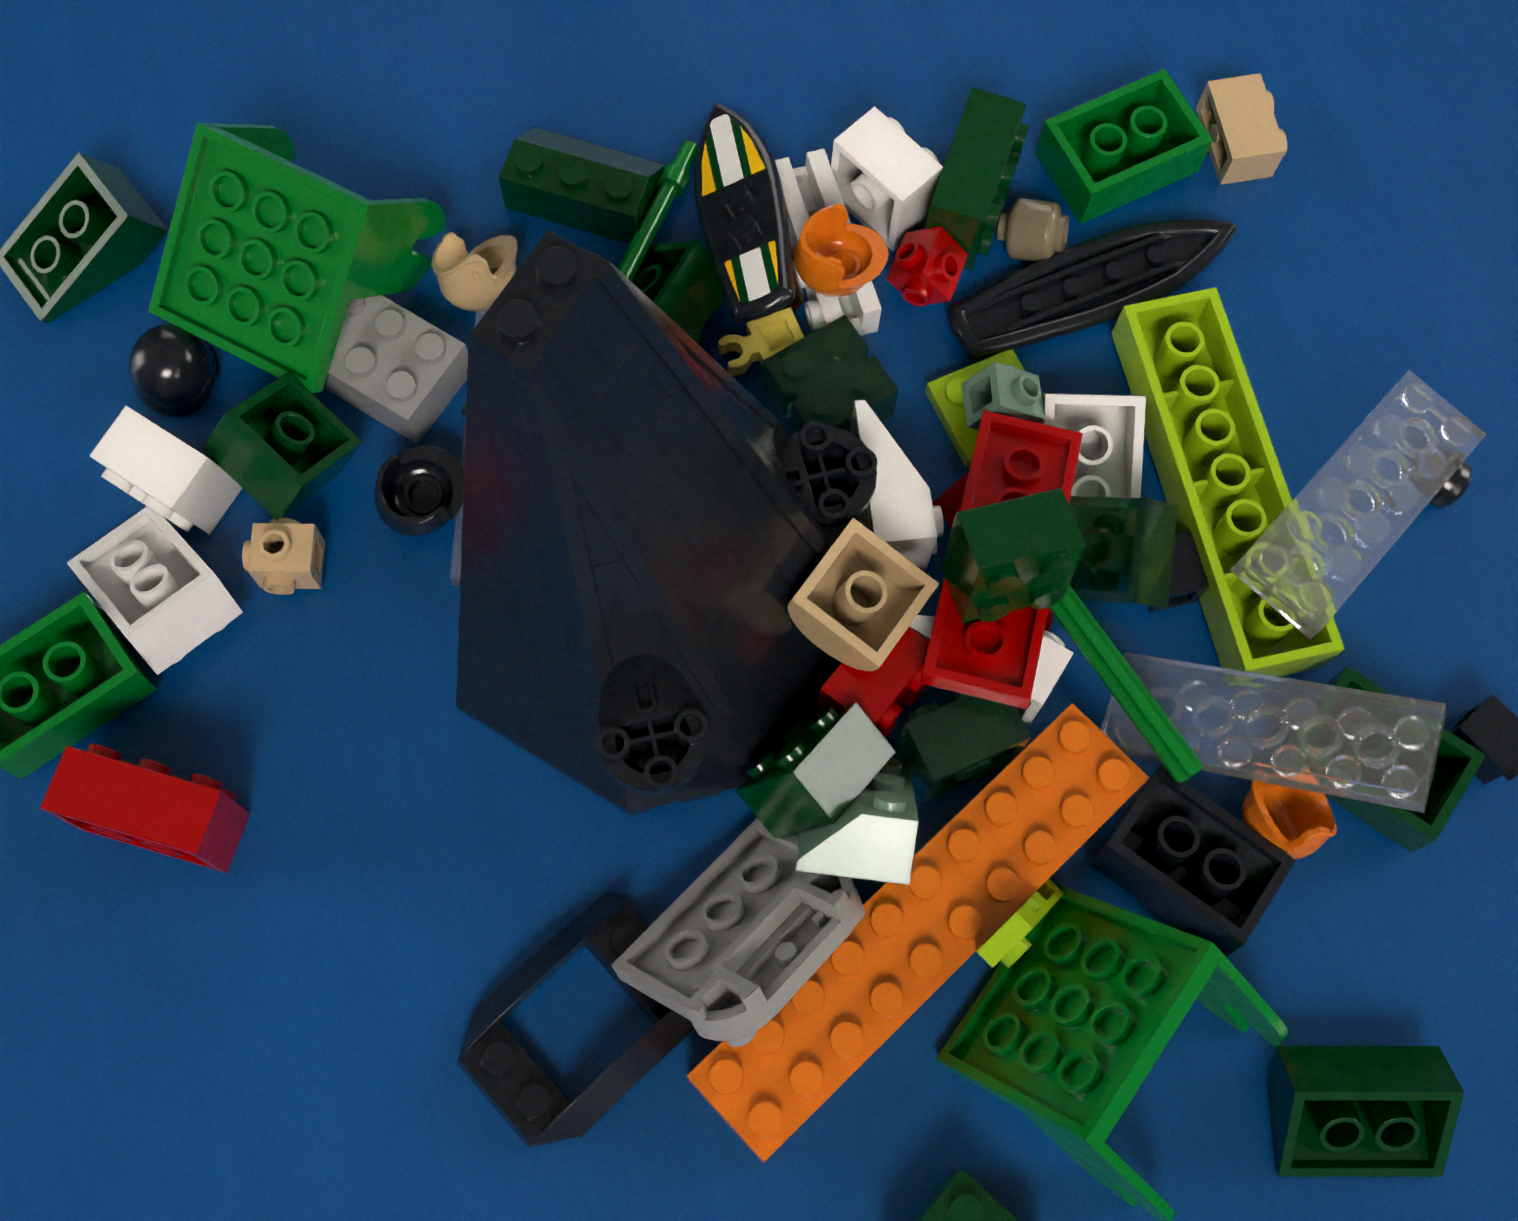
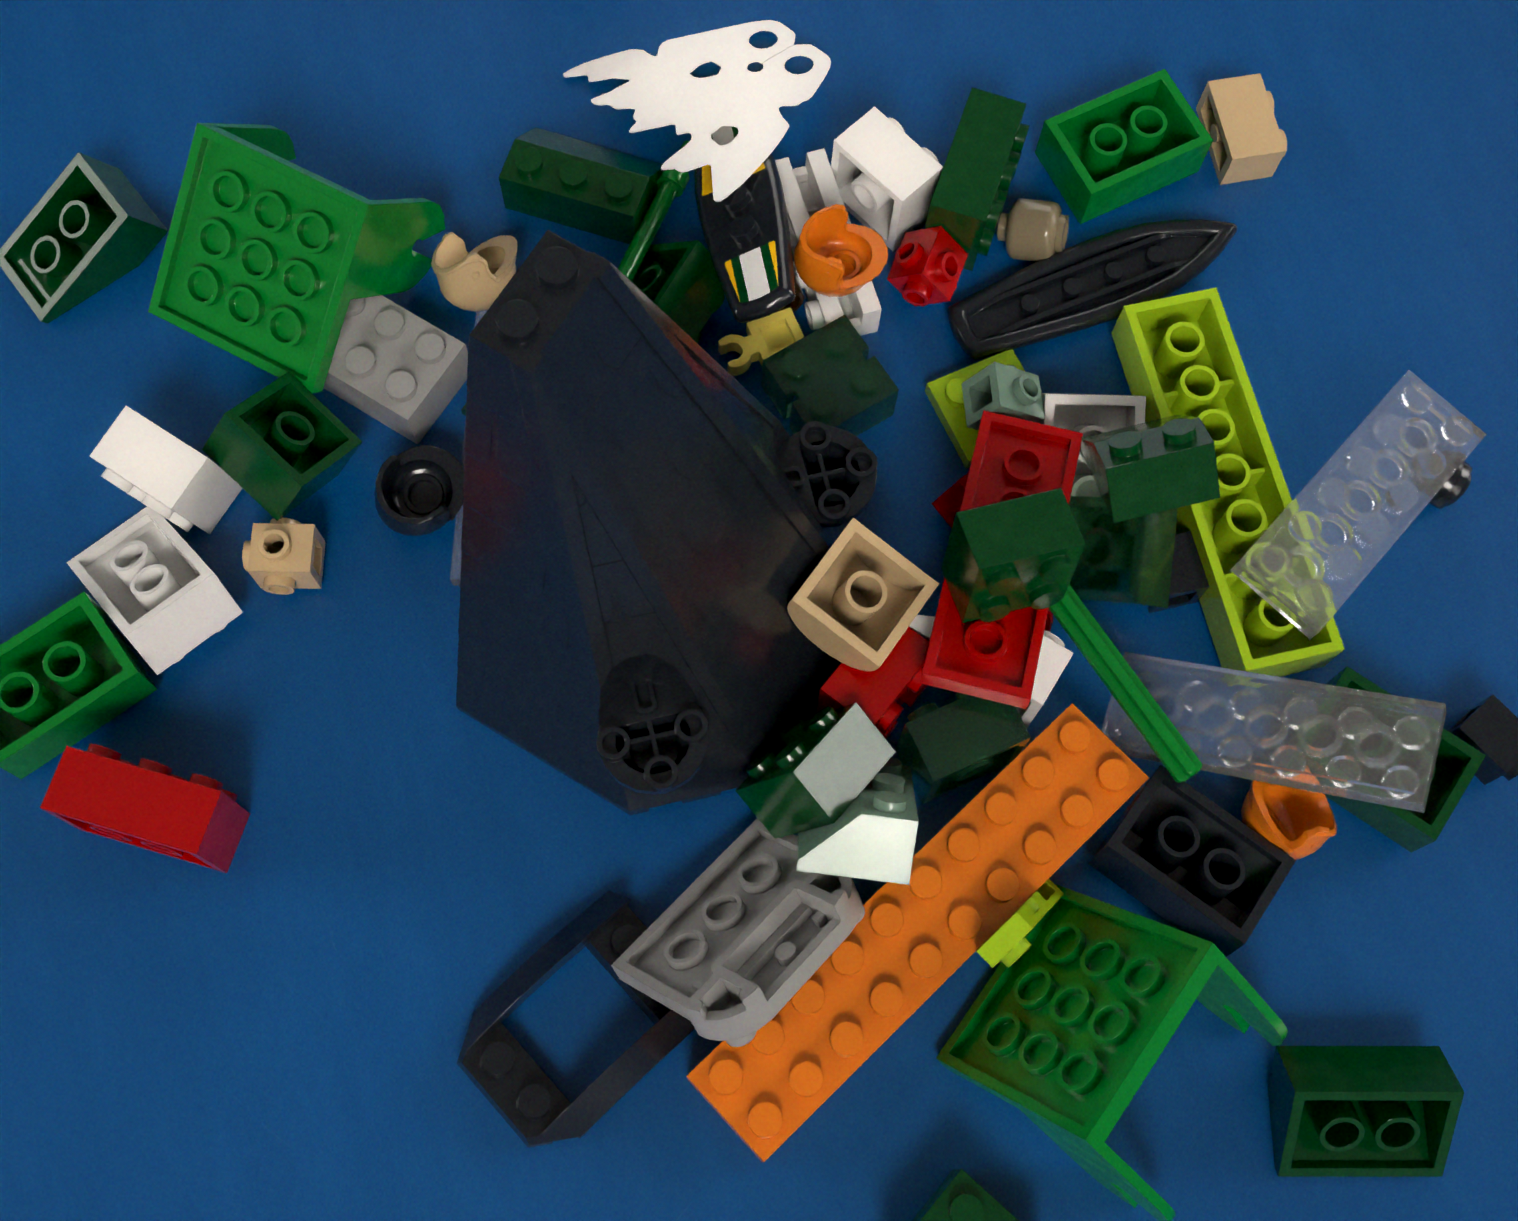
black helmet [128,324,219,417] -> none
white slope [849,400,944,572] -> none
none -> white piece [563,20,831,202]
none -> dark green slope [1080,415,1220,523]

